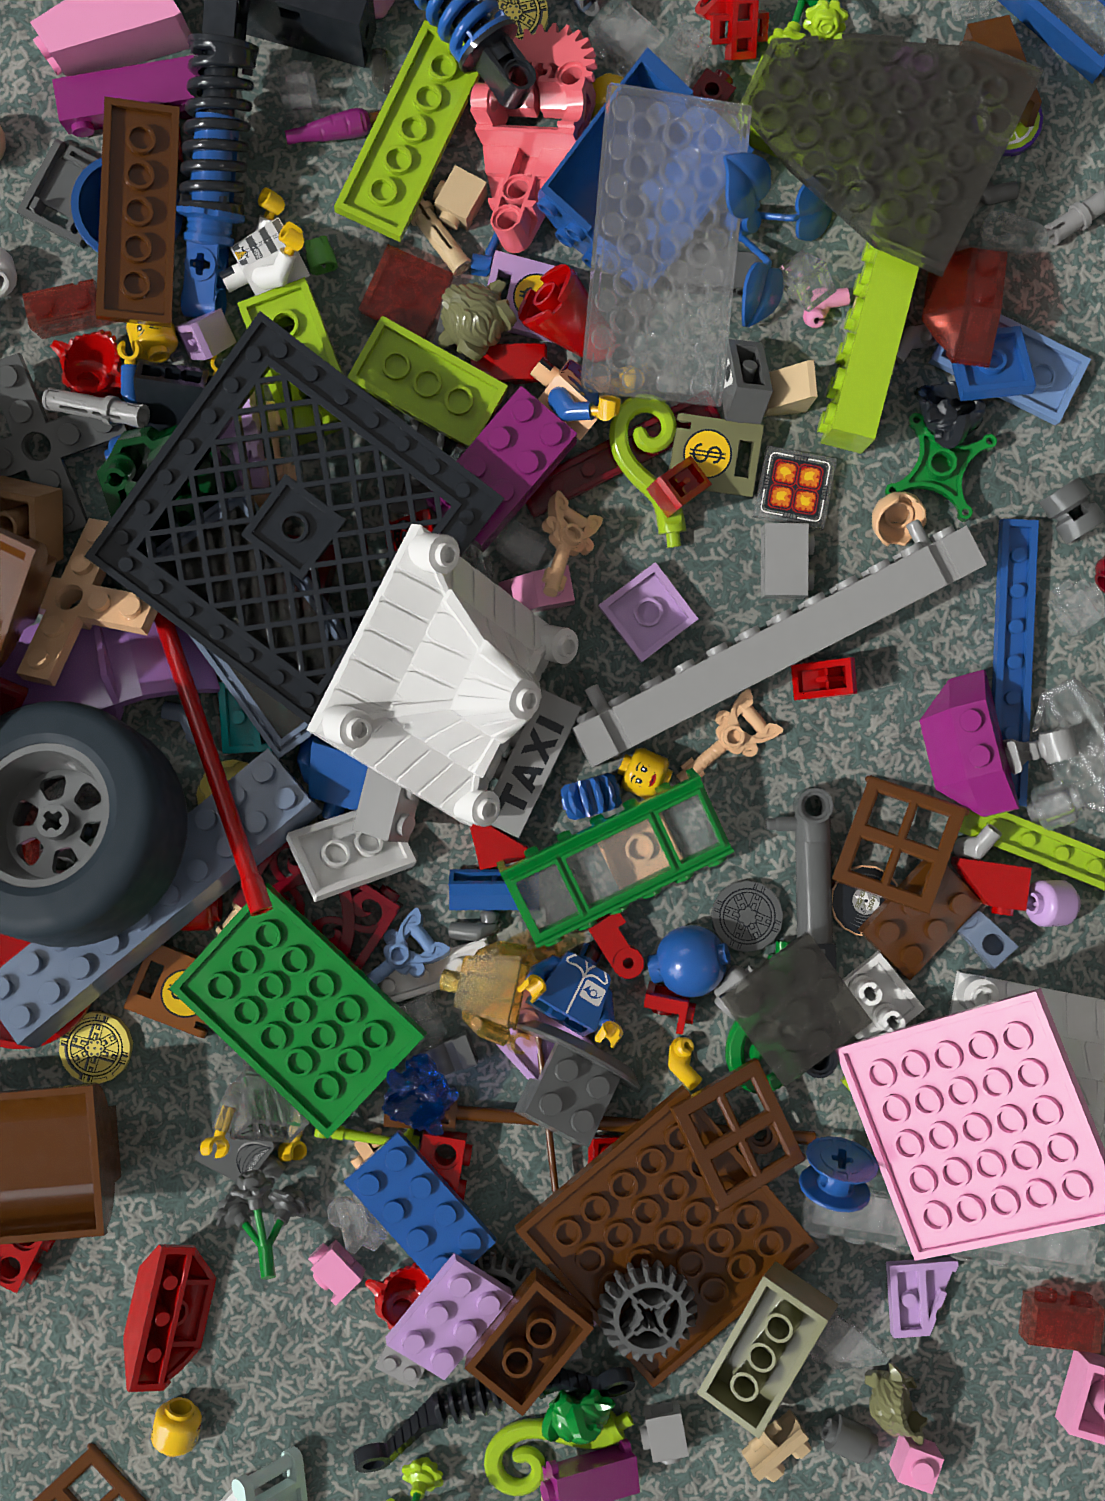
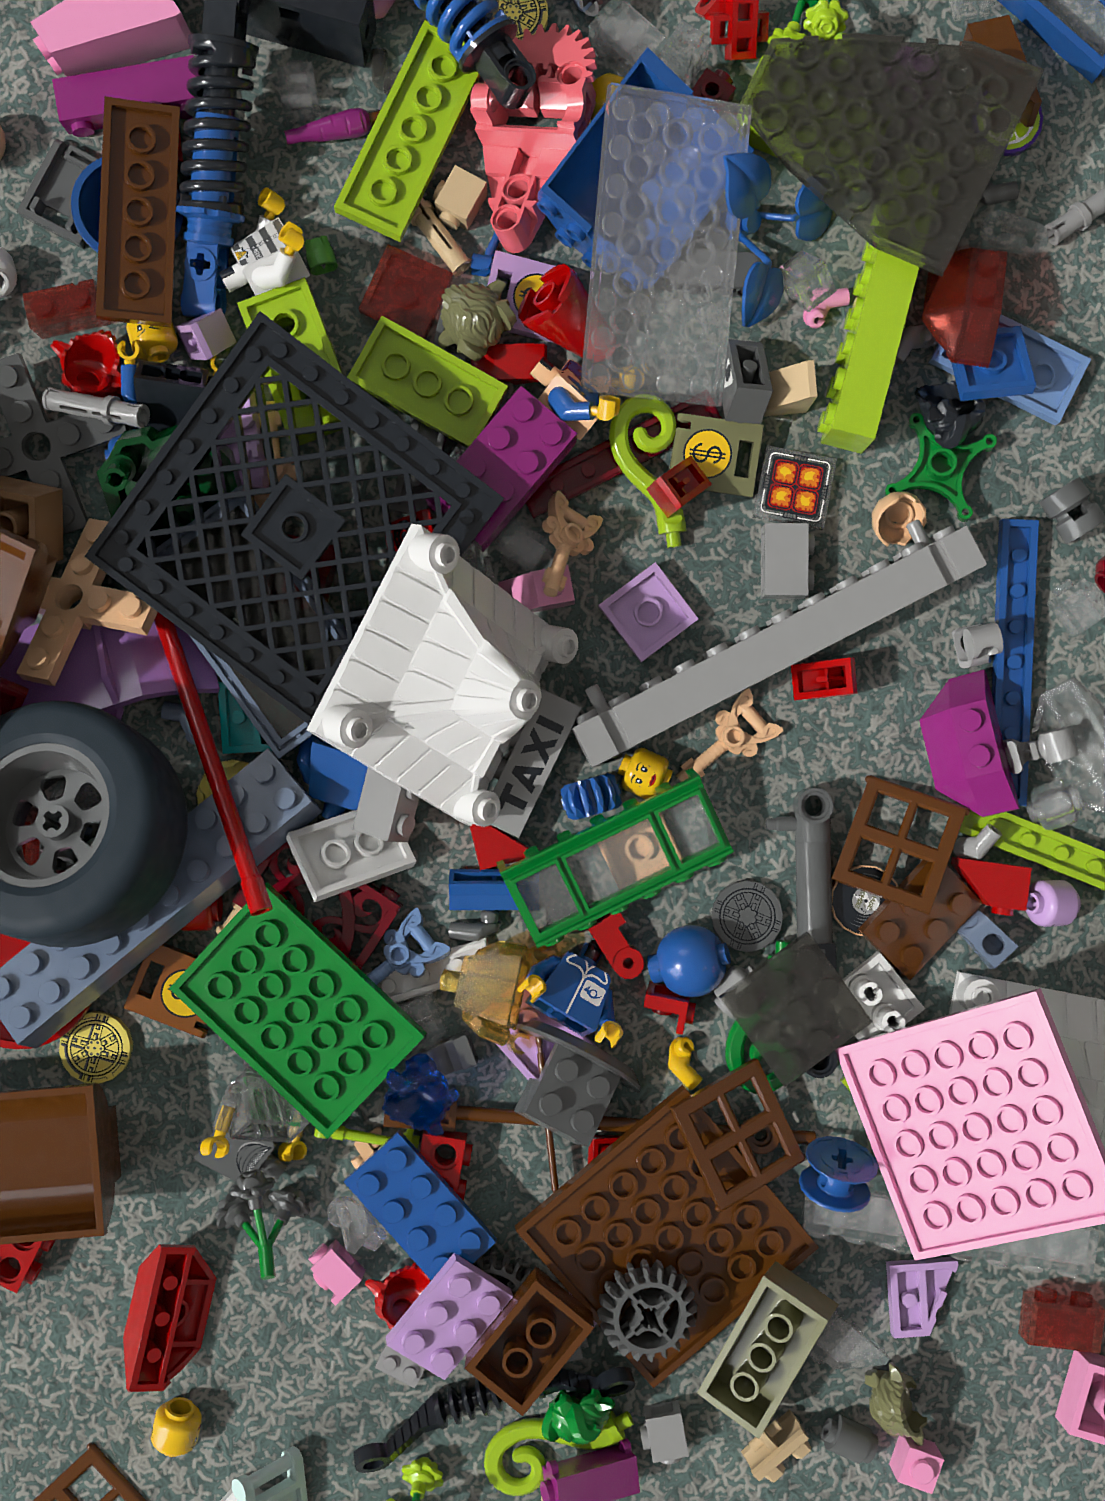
none -> light grey leg [952,622,1003,668]

